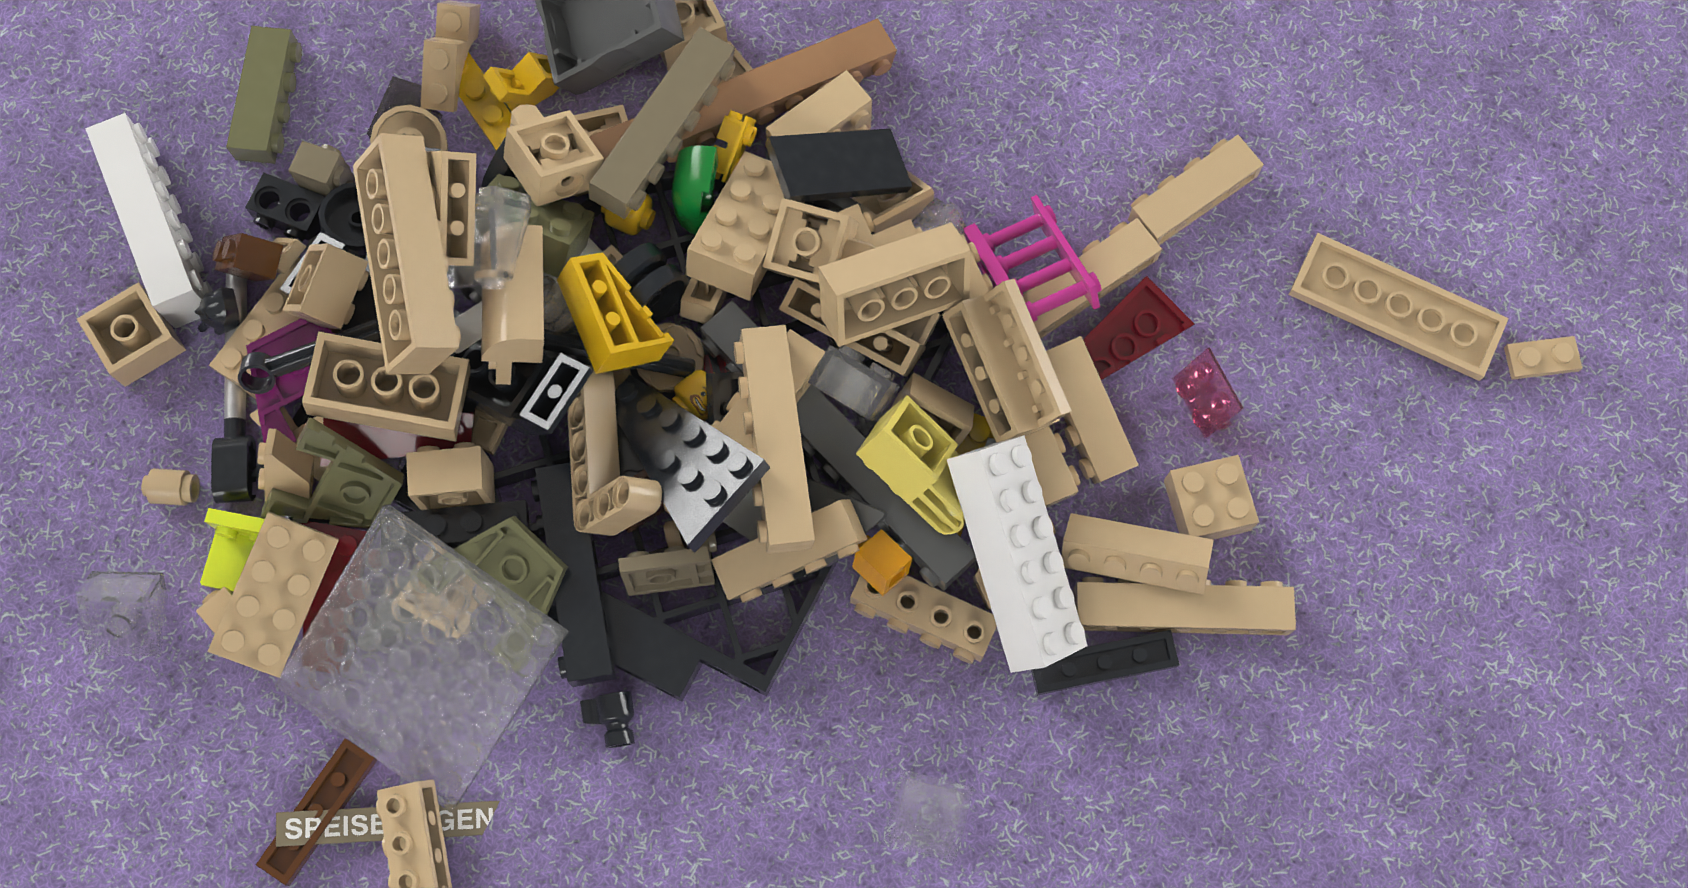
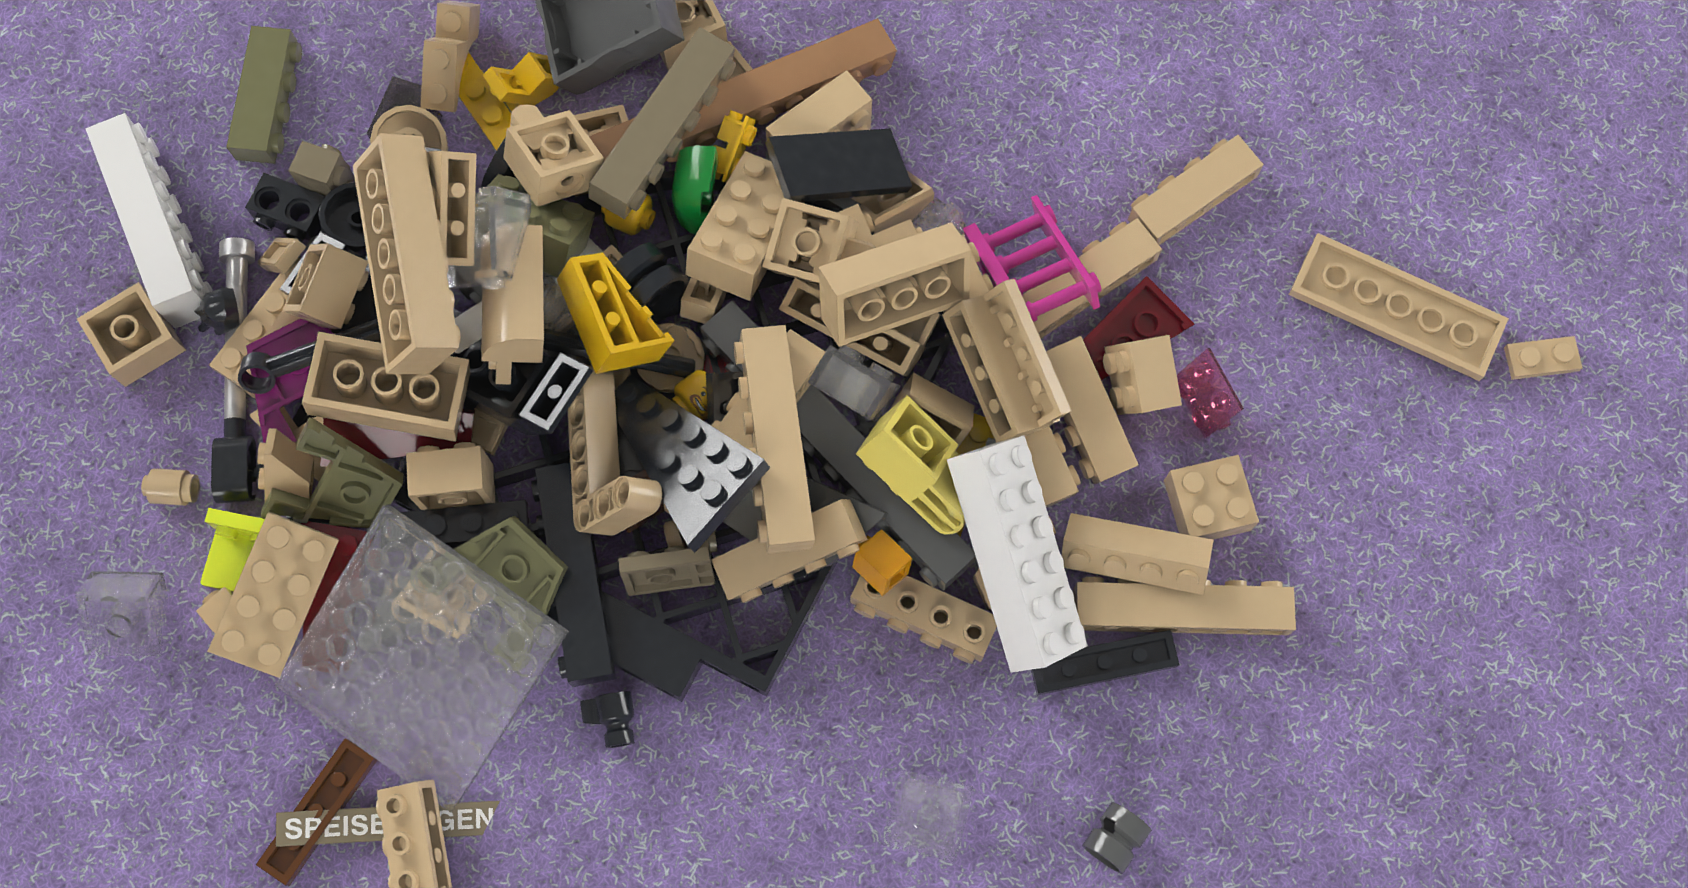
reddish brown brick [213,233,284,282] -> none
none -> dark grey wheel [1082,802,1152,874]
none -> tan brick [1103,335,1182,415]

